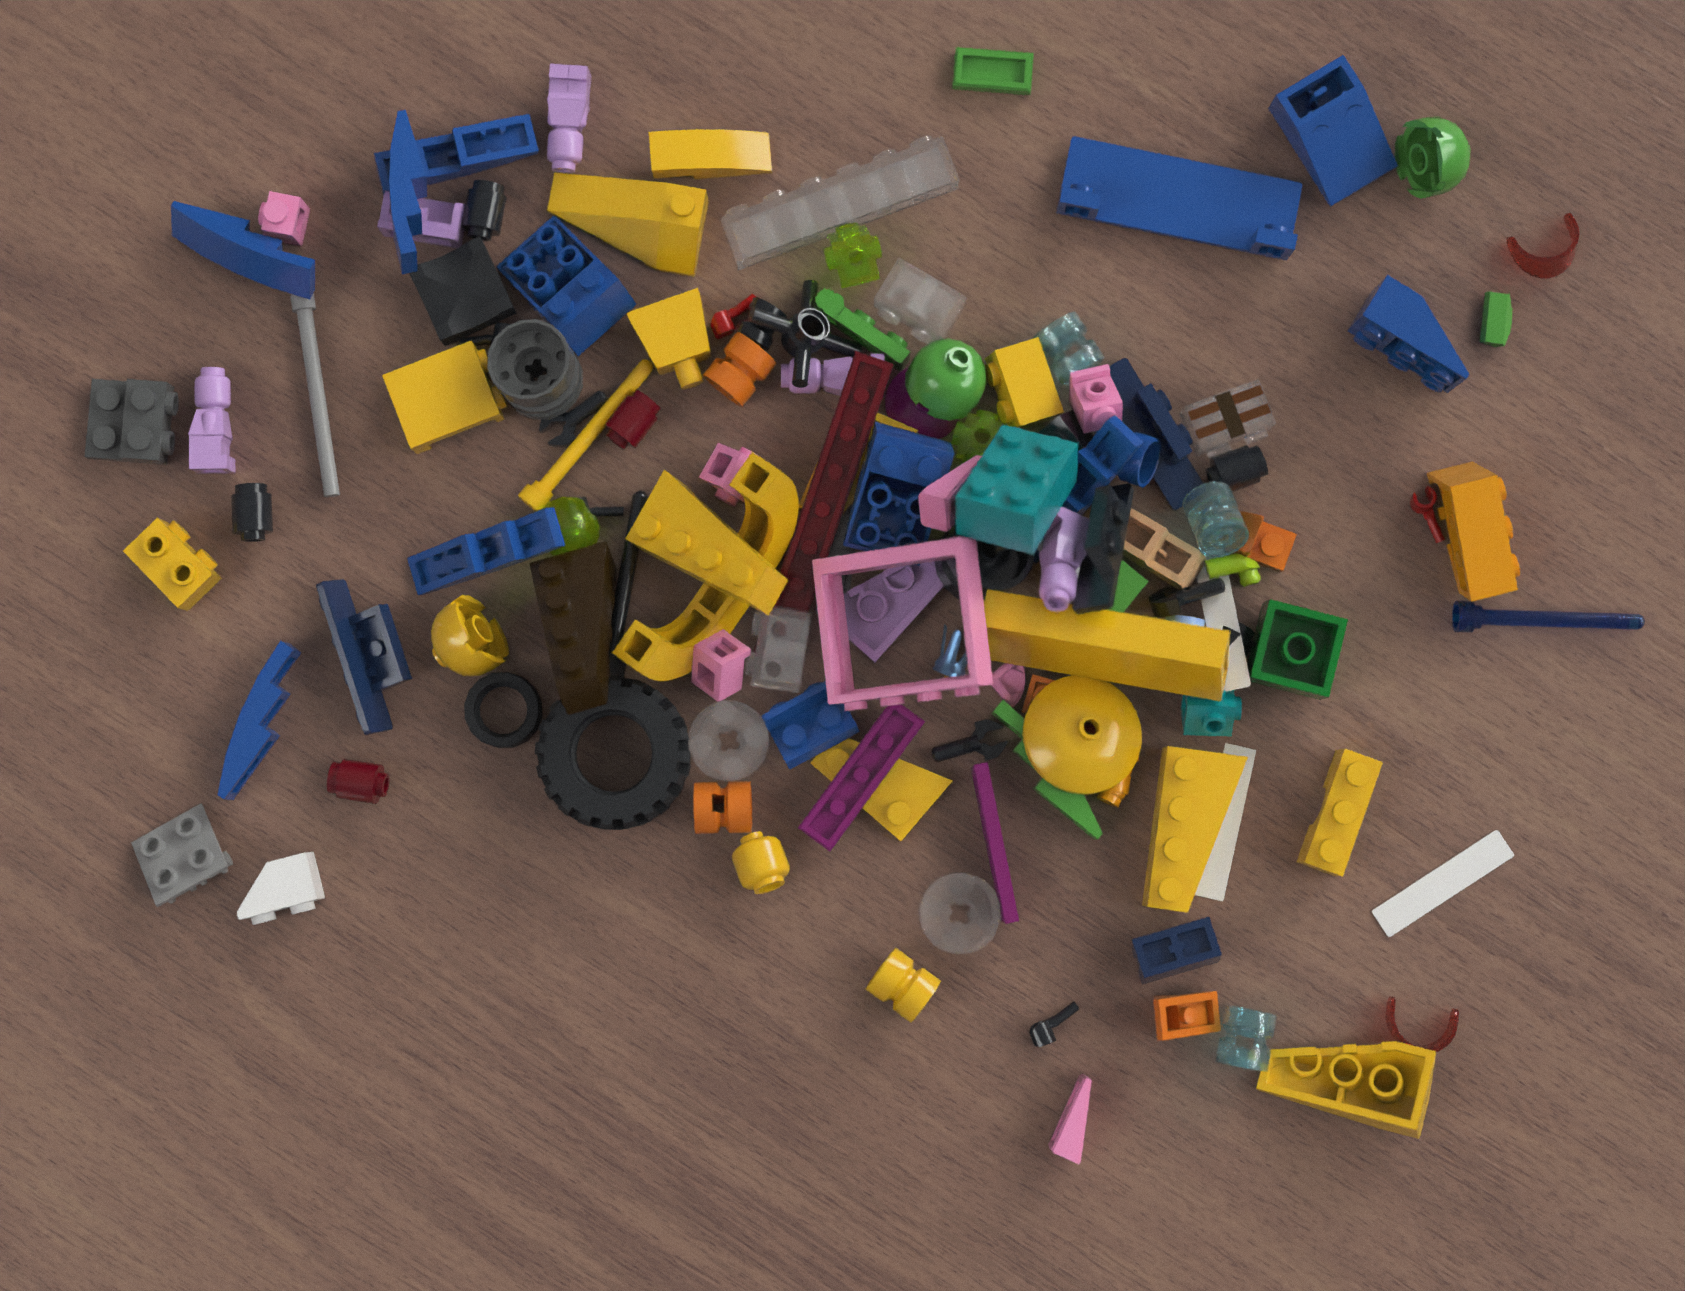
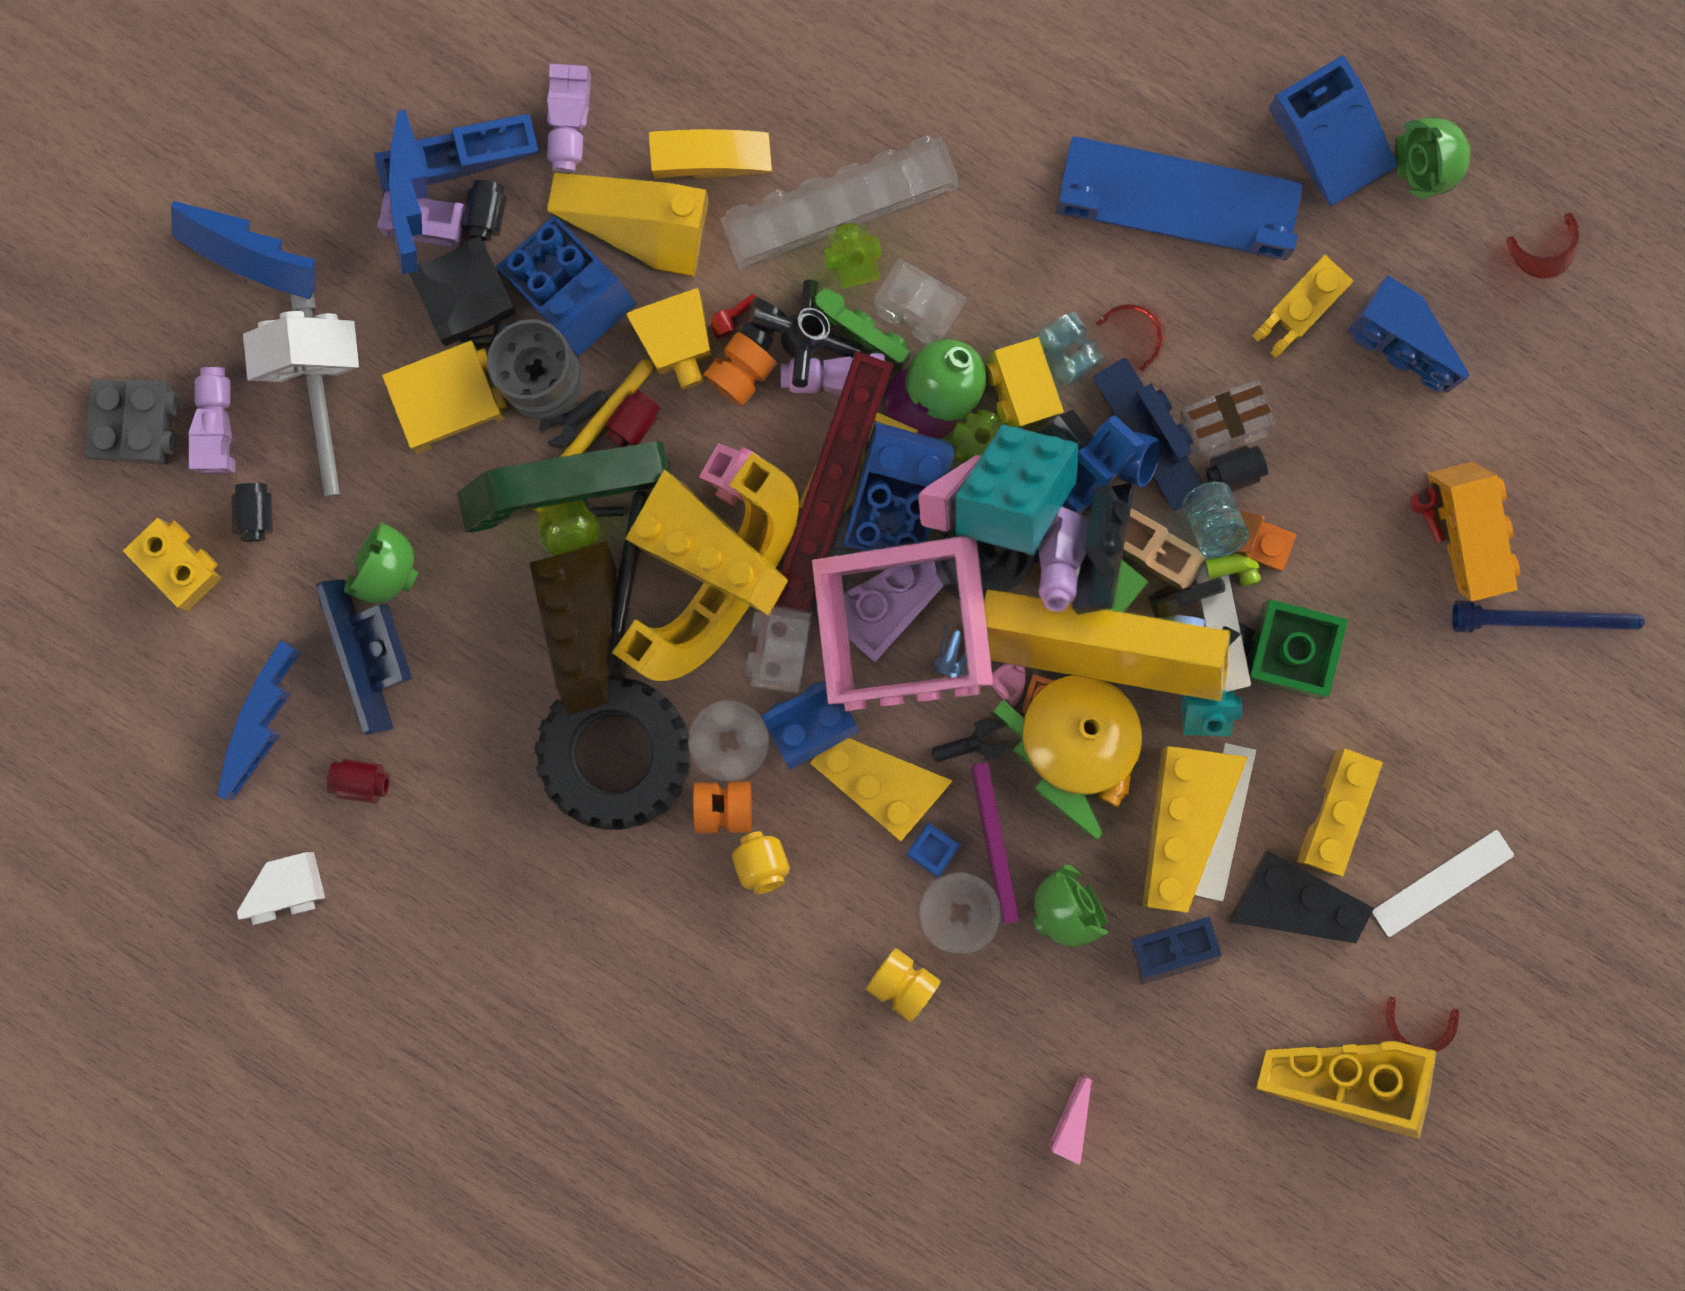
light grey hinge [131,803,233,907] -> none
bright pink brick [258,191,310,246] -> none
blue slope [407,507,565,596] -> none
yellow cylinder [431,595,509,677] -> none
black tyre [464,672,543,748] -> none
bright pink brick [691,629,751,702] -> none
magenta tile [798,704,925,851] -> none
bright green tile [952,47,1034,95] -> none
black hand [1029,1001,1080,1047] -> none
bright pink brick [1069,364,1123,433] -> none
orange slope [1153,991,1221,1041] -> none
clear light blue wheel [1215,1005,1277,1071] -> none
bright green piece [1480,292,1512,347] -> none
none -> white brick [243,311,359,382]
none -> bright green cylinder [344,521,418,603]
none -> dark green beam [456,441,671,533]
none -> blue tile [906,822,961,878]
none -> bright green cylinder [1033,865,1108,947]
none -> clear red helmet [1096,303,1166,372]
none -> black wing [1228,851,1374,943]
none -> yellow hinge [1252,254,1354,359]

